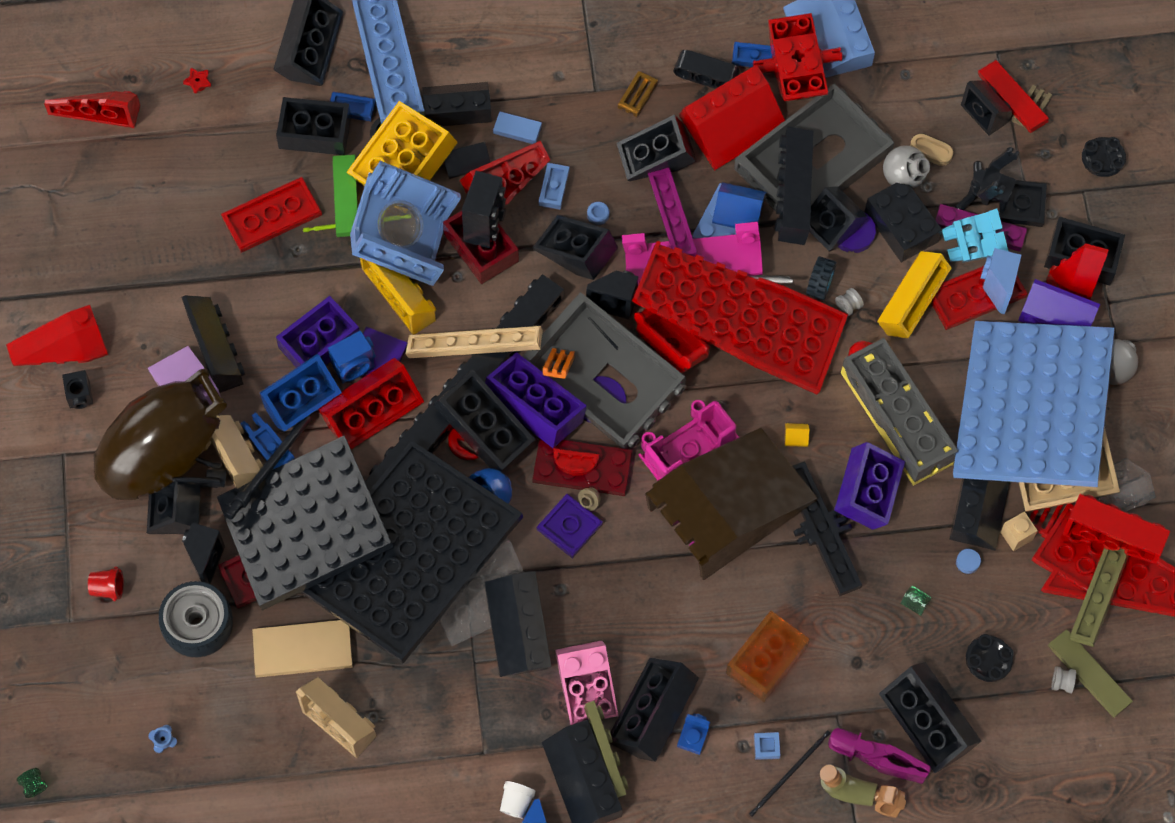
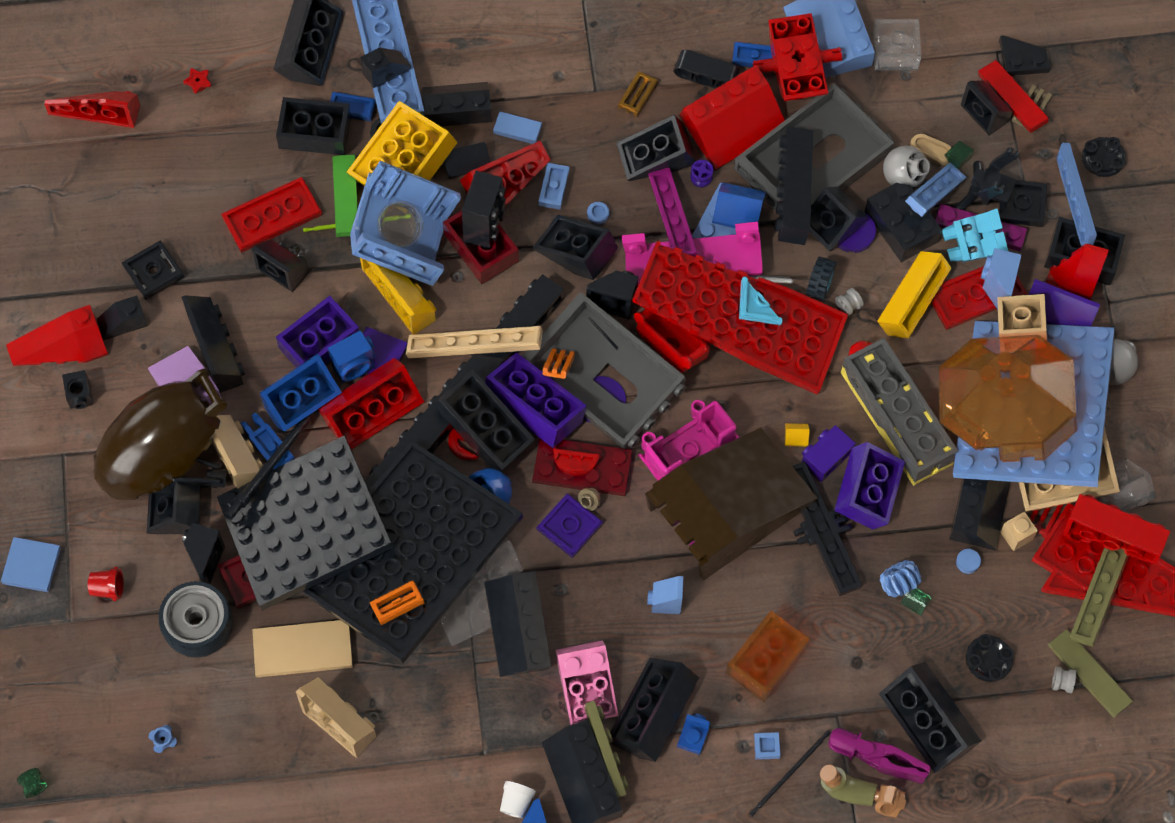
none -> medium blue tile [1,537,61,593]
none -> black slope [97,295,147,340]
none -> black piece [121,240,185,300]
none -> black slope [252,239,309,293]
none -> black slope [360,47,412,88]
none -> orange tile [369,580,425,625]
none -> medium blue slope [647,576,683,614]
none -> dark purple wheel [690,160,713,188]
none -> medium azure tile [739,277,782,325]
none -> dark purple brick [802,425,856,482]
none -> clear brick [872,19,921,70]
none -> medium blue gear [880,560,921,597]
none -> medium blue plate [905,162,966,217]
none -> clear orange windscreen [939,335,1077,462]
none -> clear green slope [944,141,974,170]
none -> tan brick [997,294,1047,351]
none -> black wing [999,35,1050,76]
none -> medium blue tile [1056,143,1097,246]

